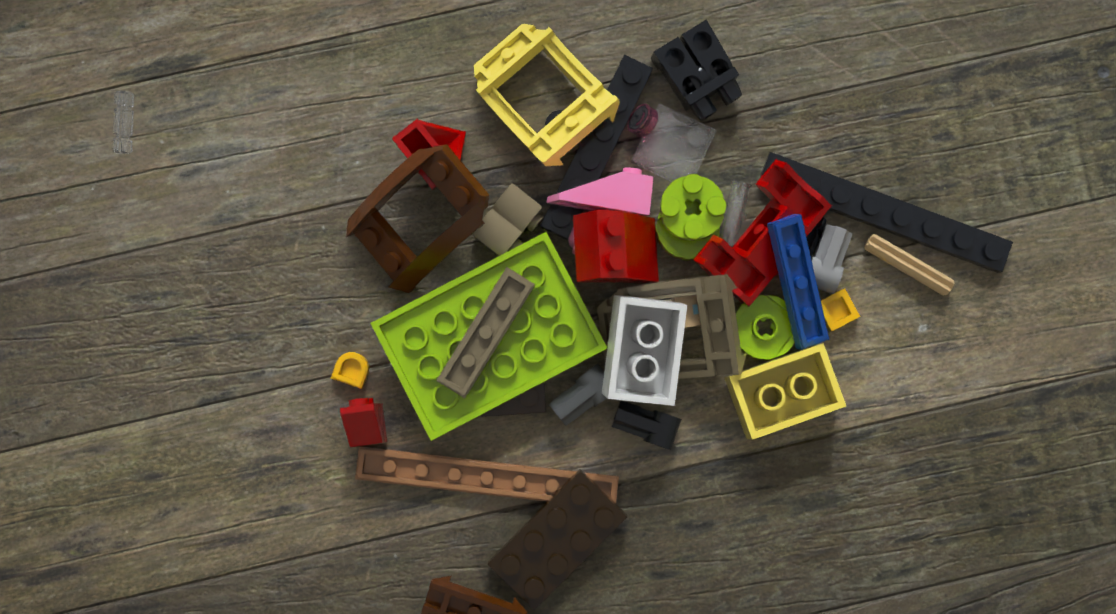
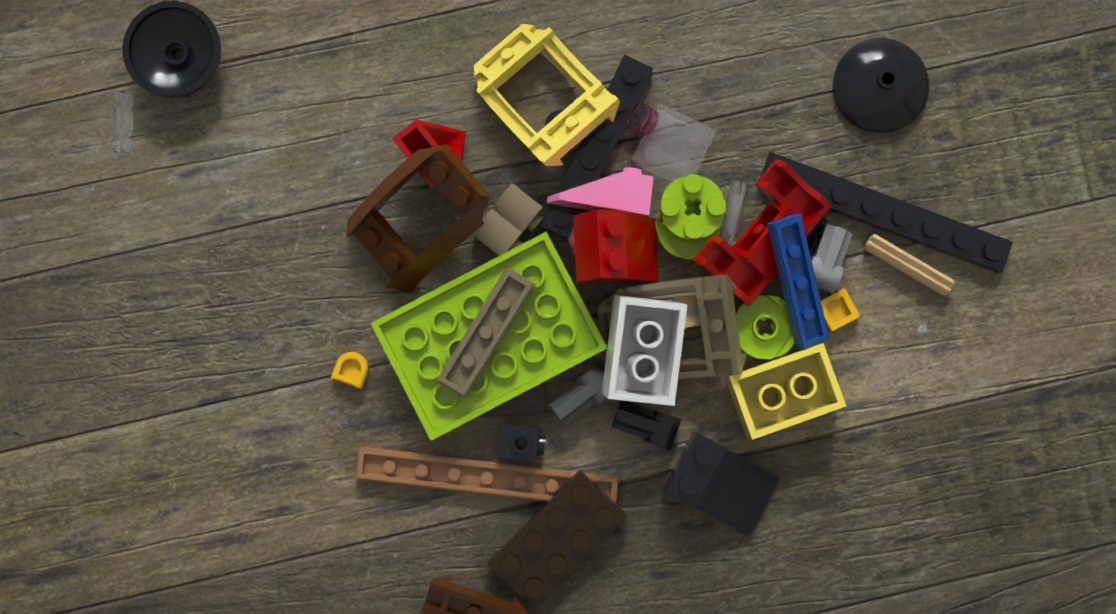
red slope [340,398,387,447] -> none
black hips [651,19,742,121] -> none
none -> black dish [122,1,221,98]
none -> black brick [496,423,546,462]
none -> black slope [662,432,779,536]
none -> black dish [832,38,929,133]

